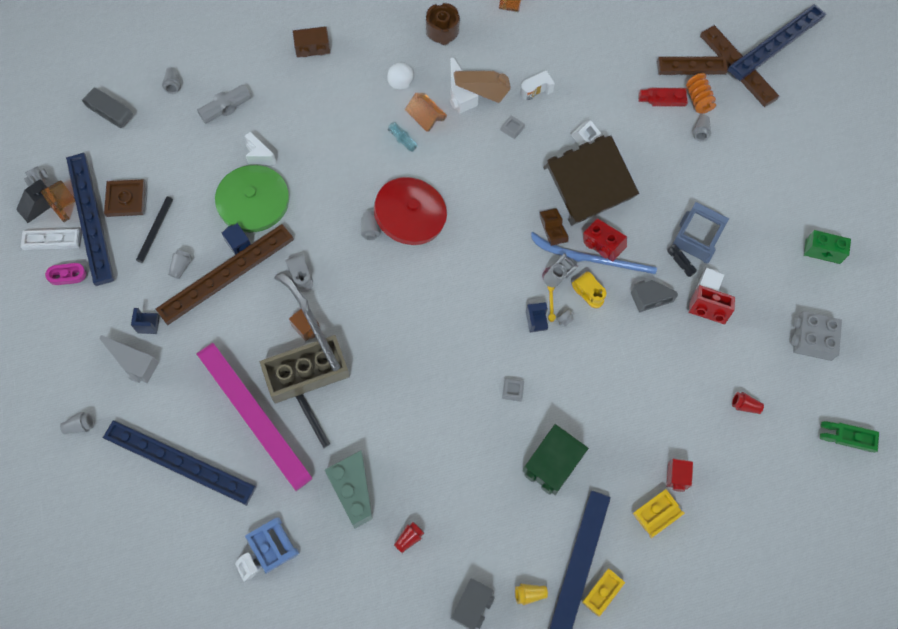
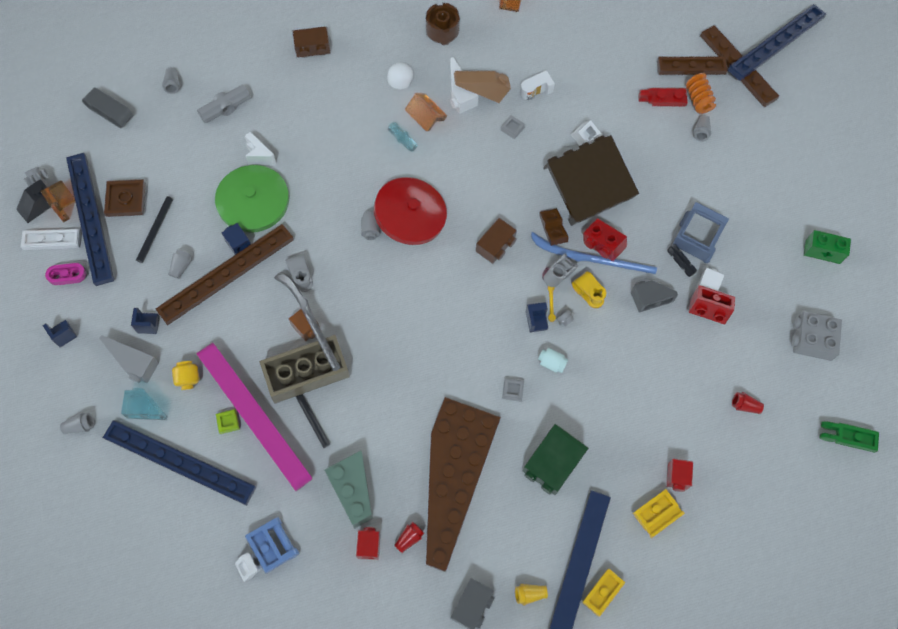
none -> dark blue panel [42,320,77,347]
none -> clear light blue slope [121,388,168,420]
none -> yellow head [172,361,200,390]
none -> lime tile [216,409,240,435]
none -> red brick [356,527,380,560]
none -> reddish brown wing [426,397,501,572]
none -> reddish brown brick [475,218,517,264]
none -> light aqua brick [538,347,569,373]

